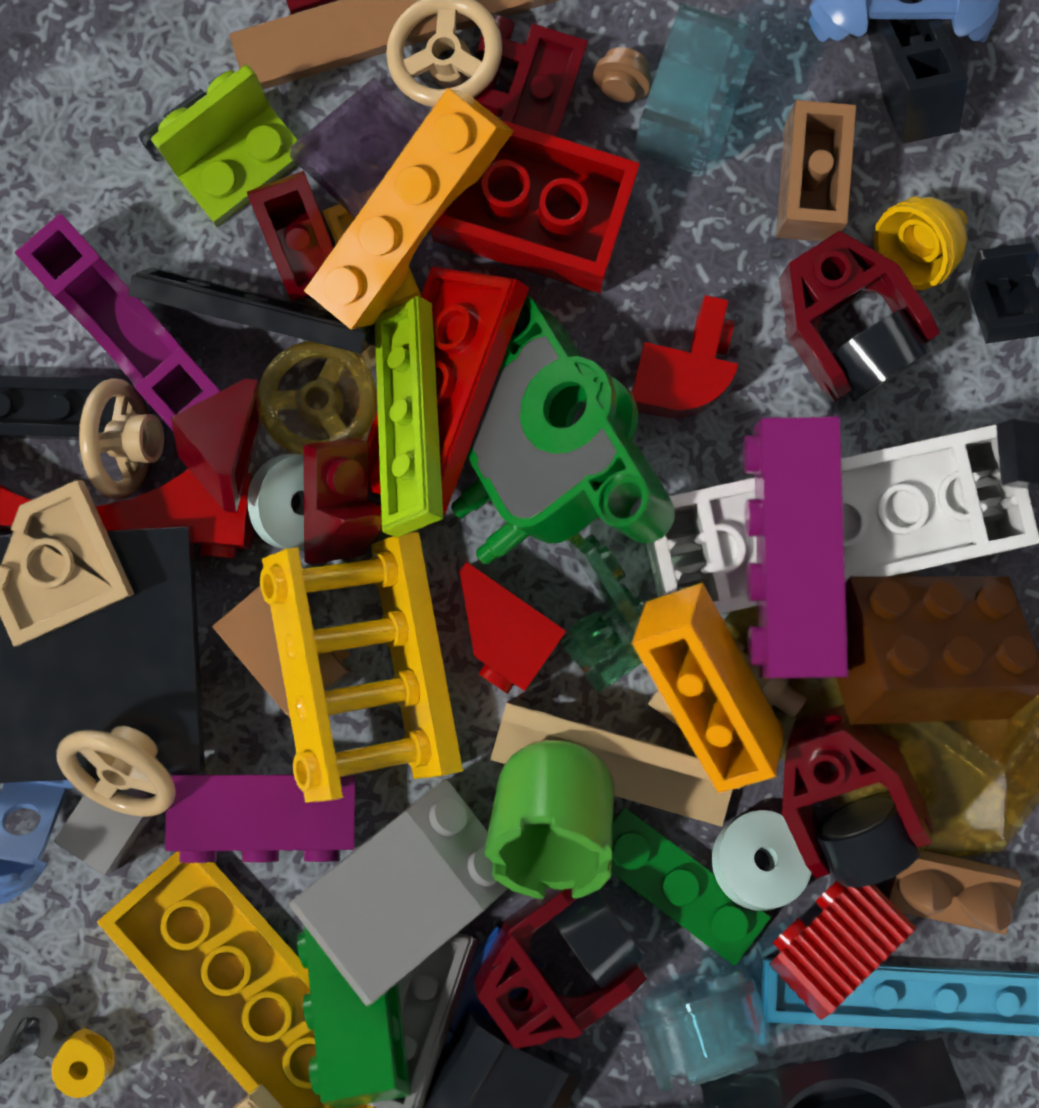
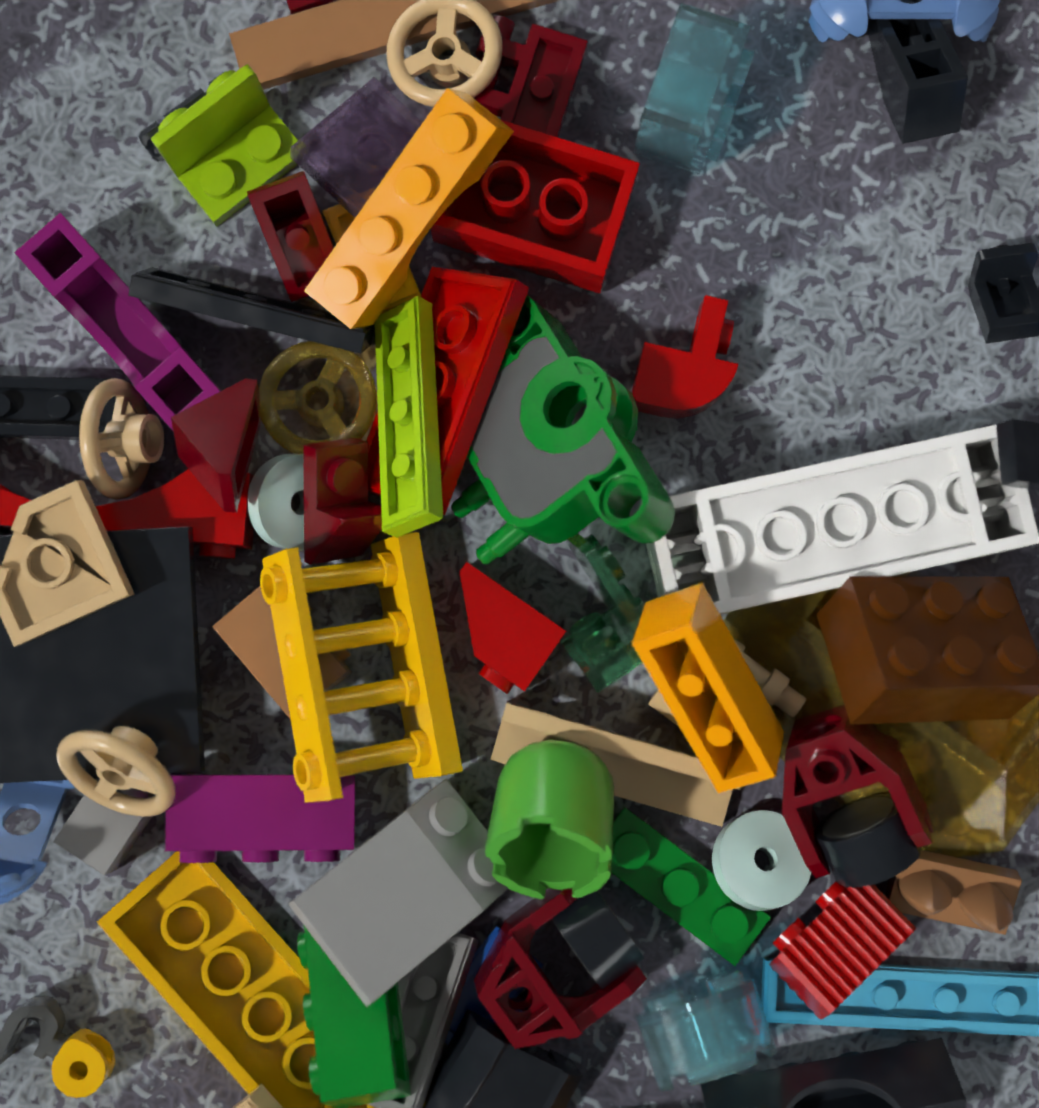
medium nougat plate [593,47,652,102] -> none
magenta brick [743,417,847,678] -> none
medium nougat brick [776,100,856,242] -> none
dark red piece [779,230,940,403] -> none
yellow helmet [873,196,968,290] -> none

